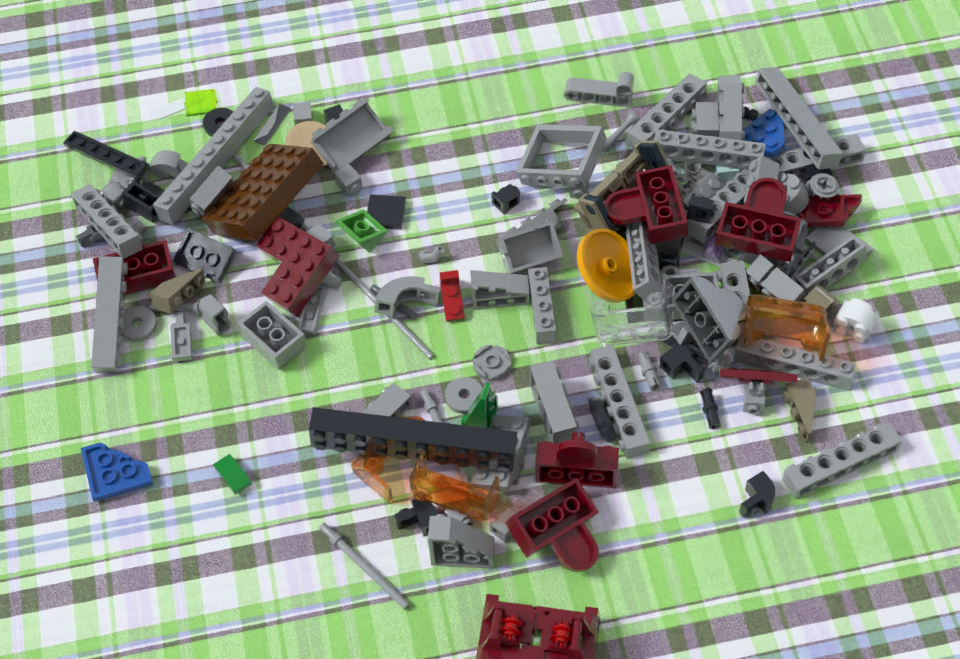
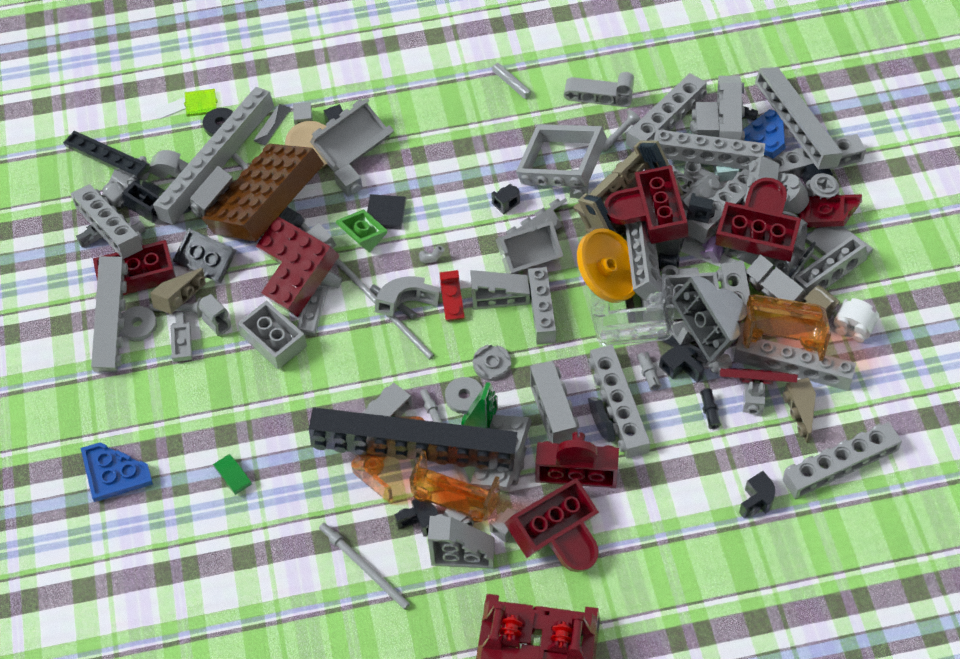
none -> light grey axle [492,63,531,99]

